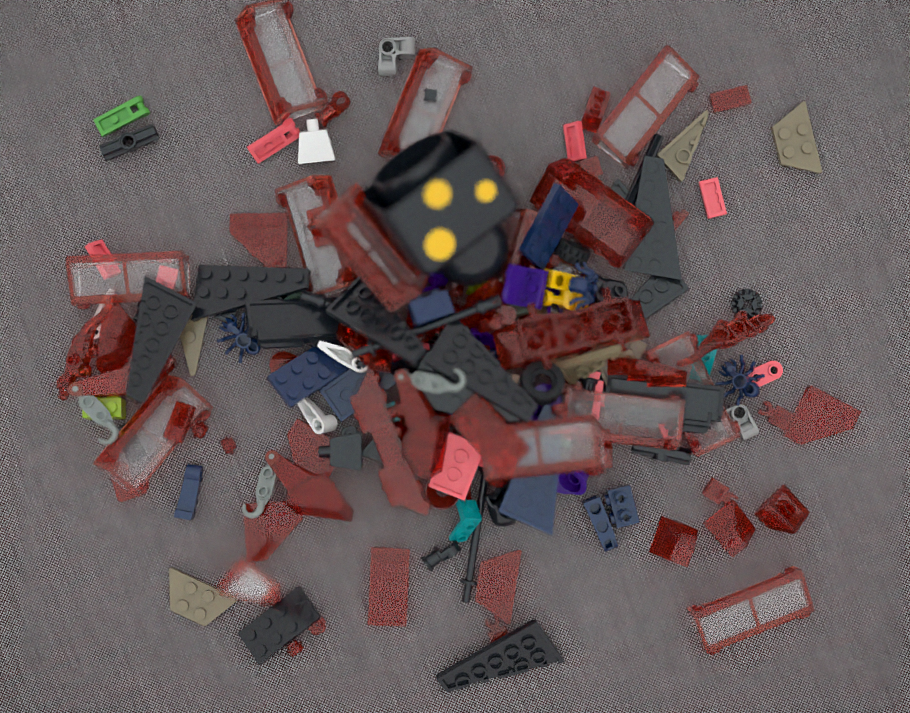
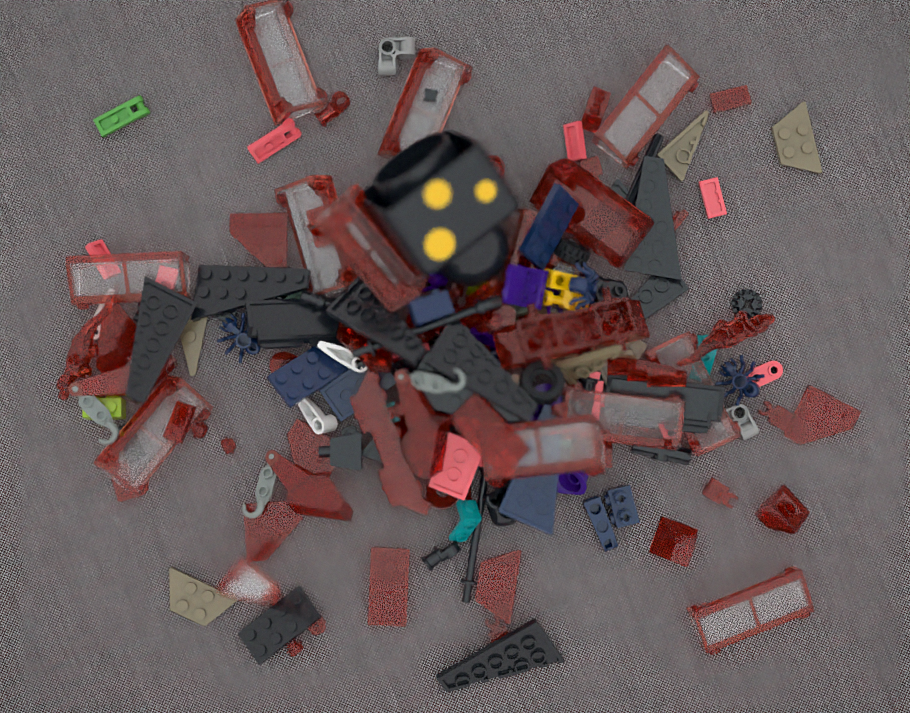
black piece [99,124,160,161] -> none
dark blue leg [174,463,203,520] -> none
white torso [298,118,336,164] -> none
clear red slope [703,499,756,558] -> none

